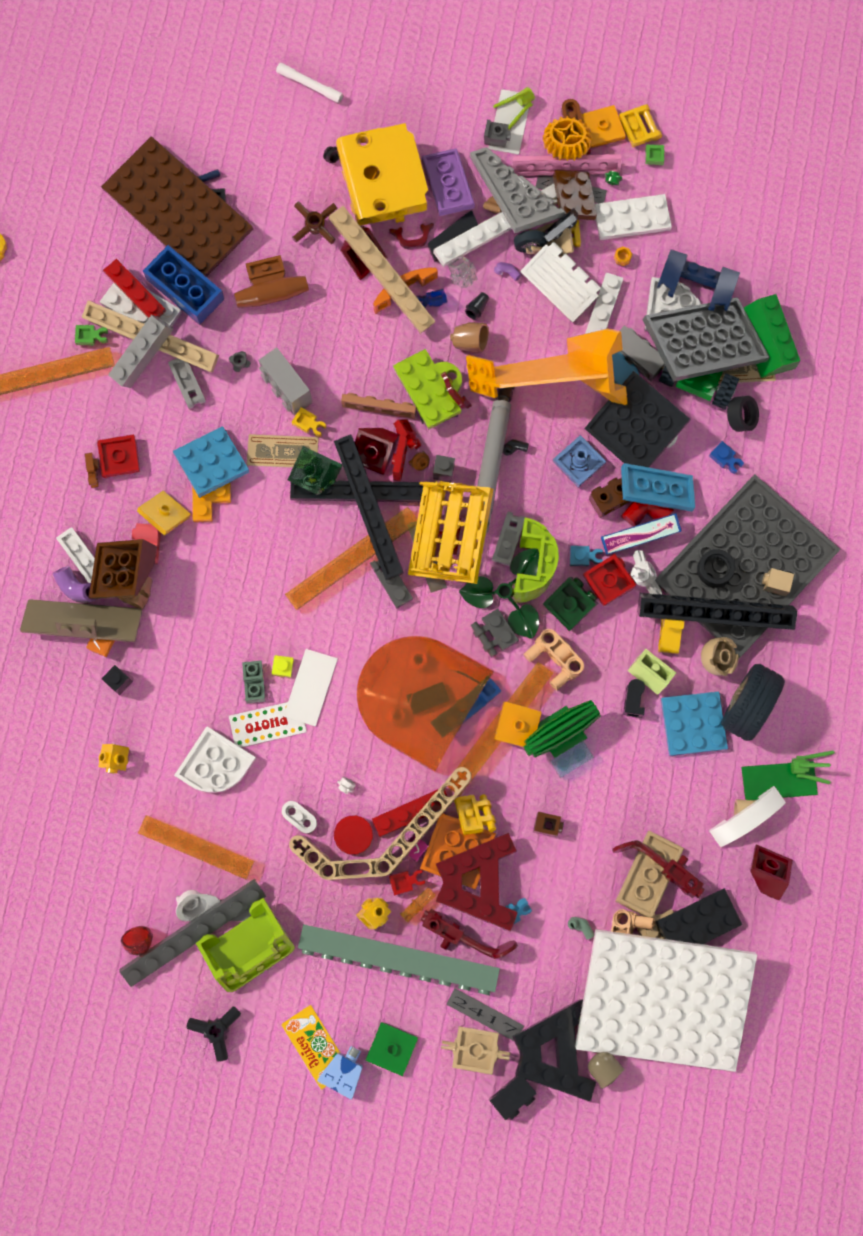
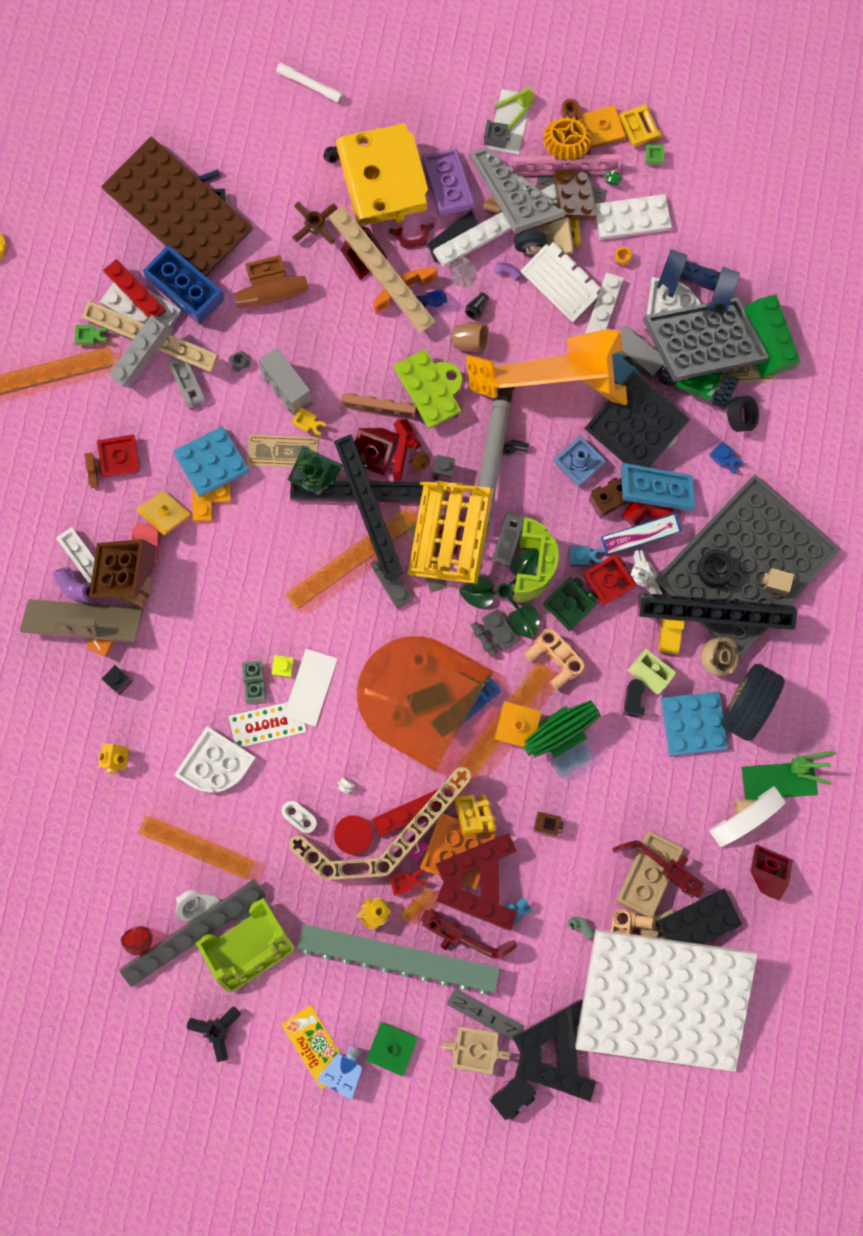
dark red helmet [441,372,472,409] -> none
plate [544,208,578,242] -> none
dark tan helmet [588,1052,625,1089] -> none

